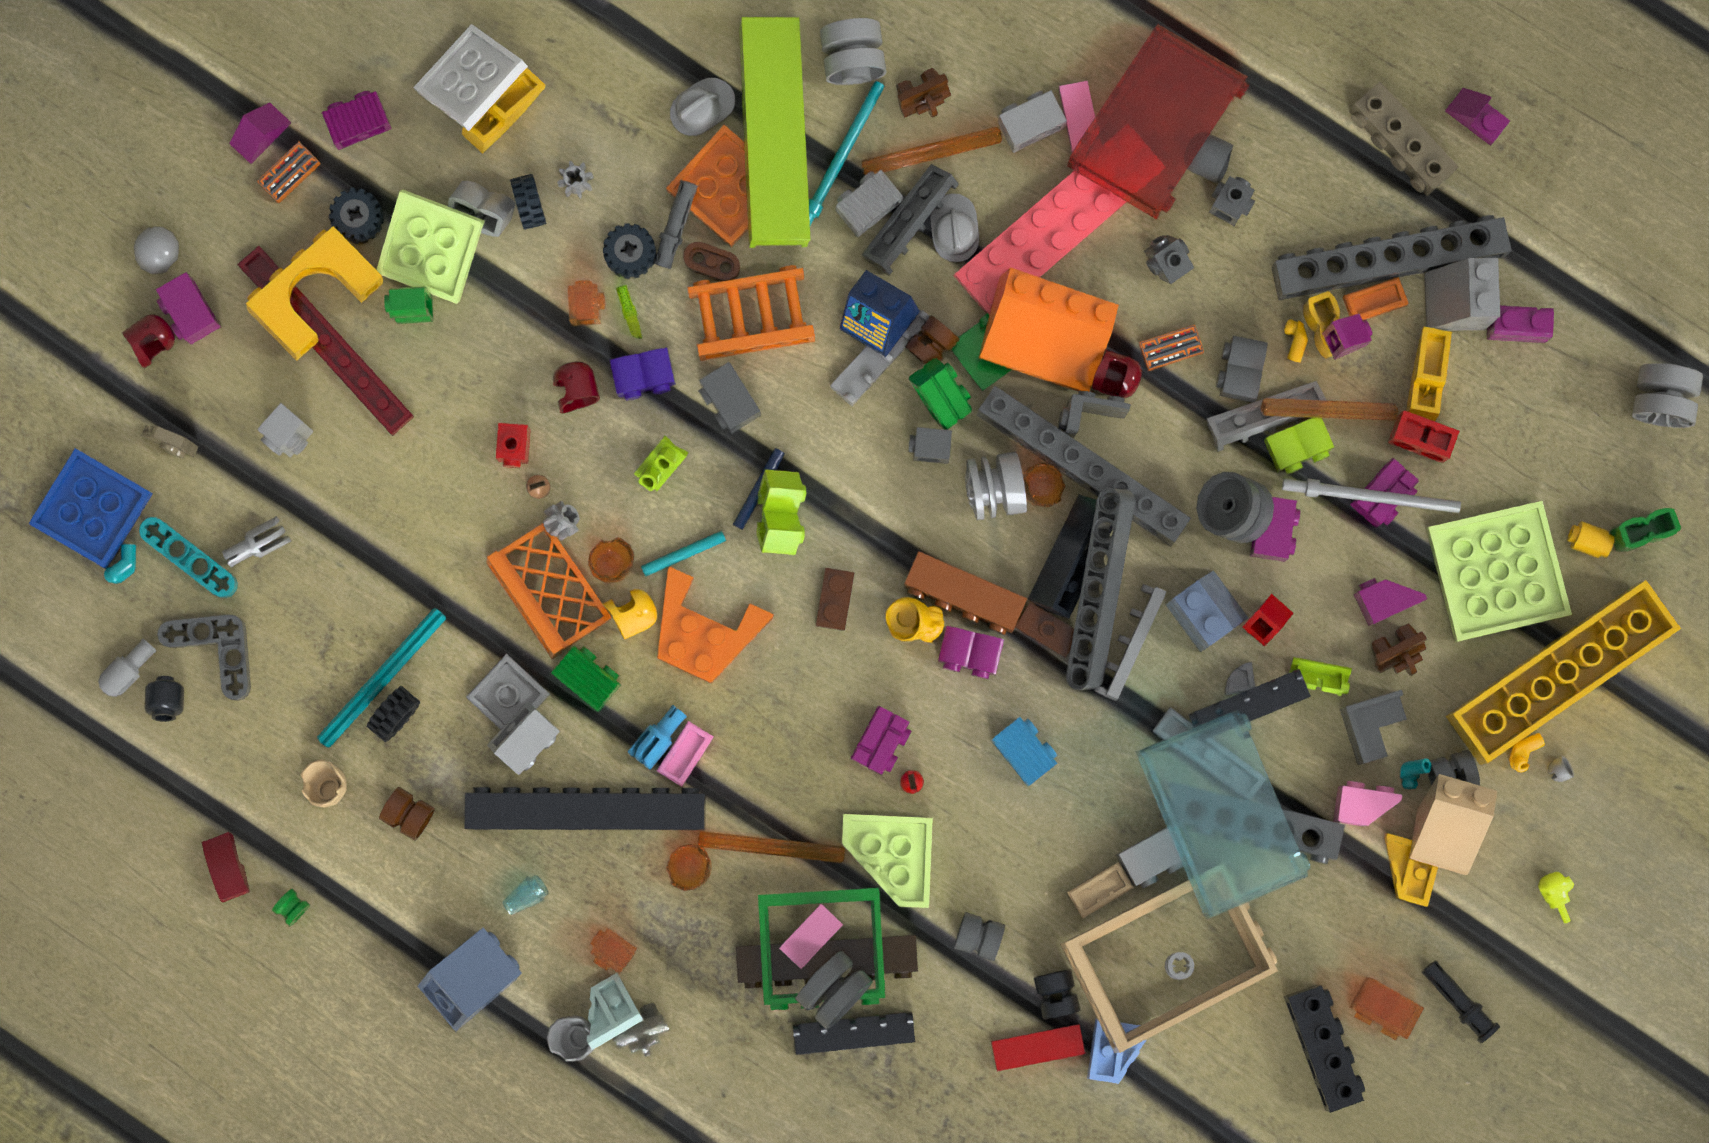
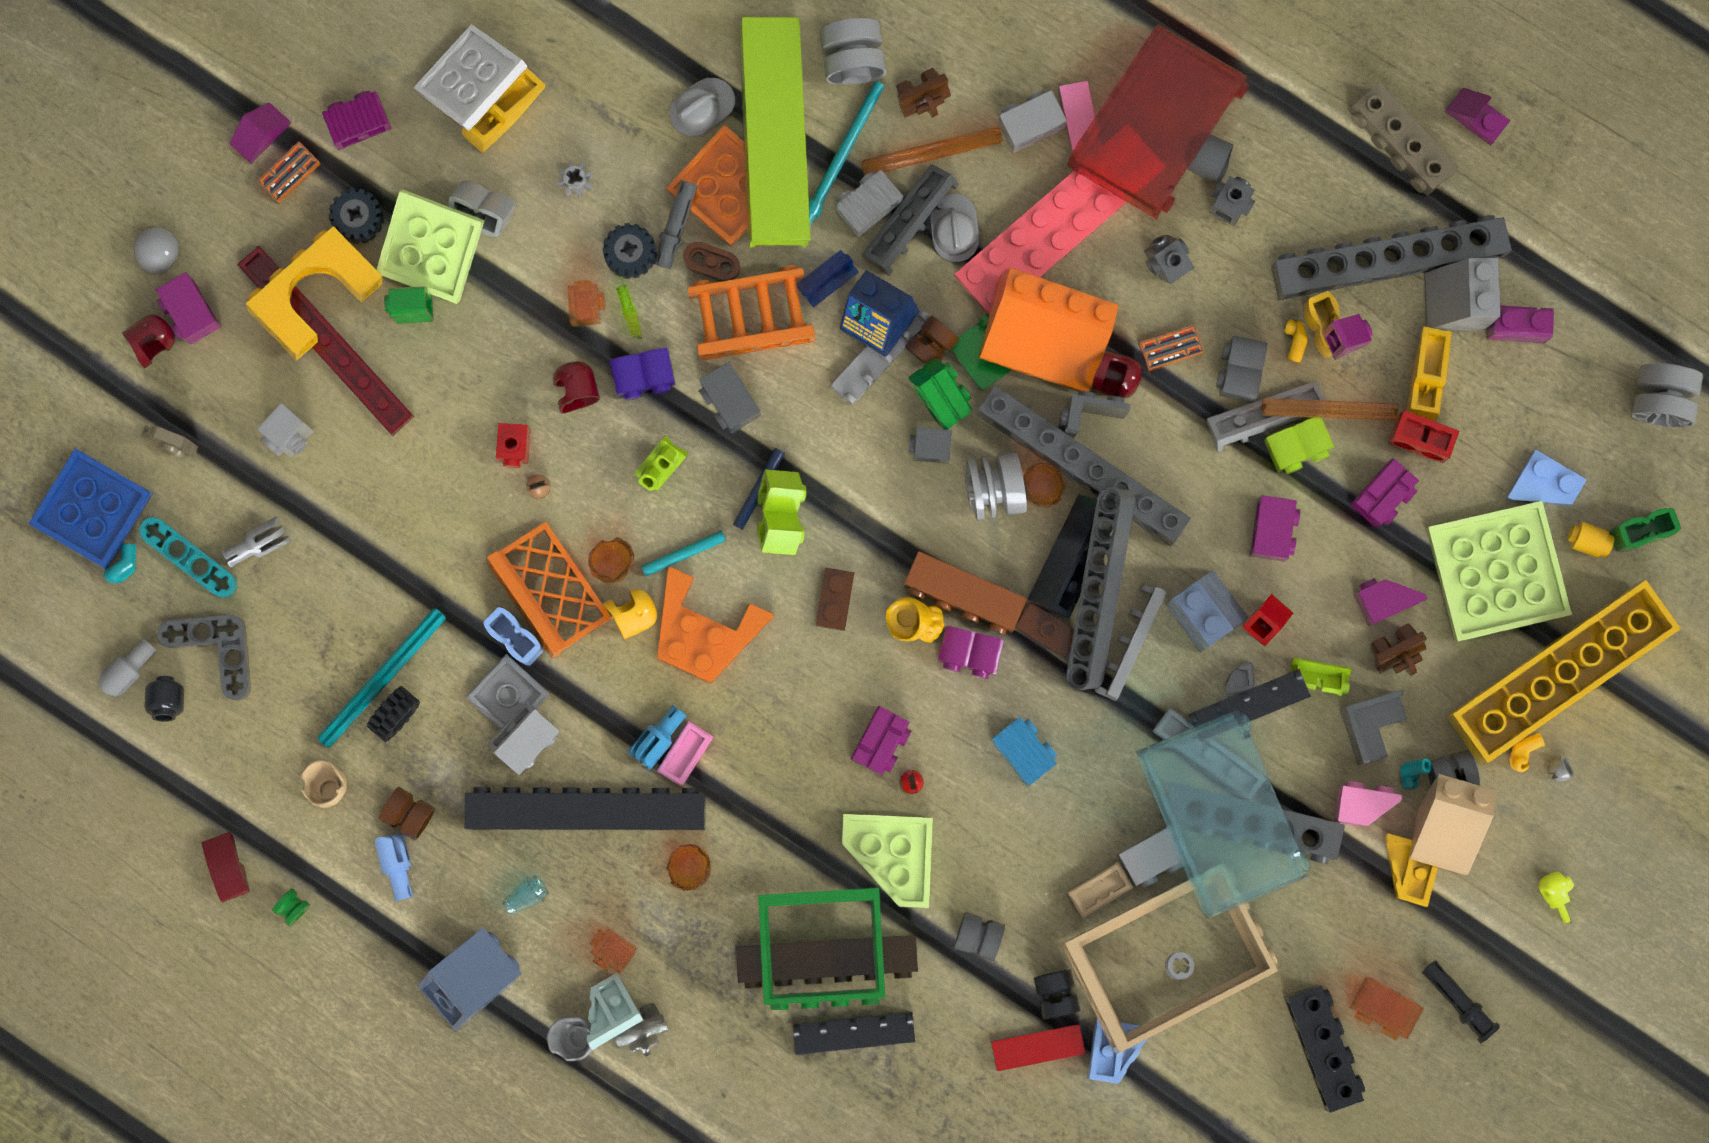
black wheel [510,174,546,230] -> none
light grey gear [543,501,580,540] -> none
green brick [551,646,621,712] -> none
clear orange axle [698,831,845,863] -> none
bright pink tile [779,904,843,969] -> none
dark grey wheel [795,951,873,1030] -> none
dark grey wheel [1196,472,1274,543] -> none
light grey bar [1282,478,1461,513] -> none
orange tile [1342,277,1409,320] -> none
none -> light blue arm [375,833,414,902]
none -> light blue brick [483,607,544,666]
none -> clear blue hinge [797,250,859,308]
none -> light blue wing [1505,450,1587,506]

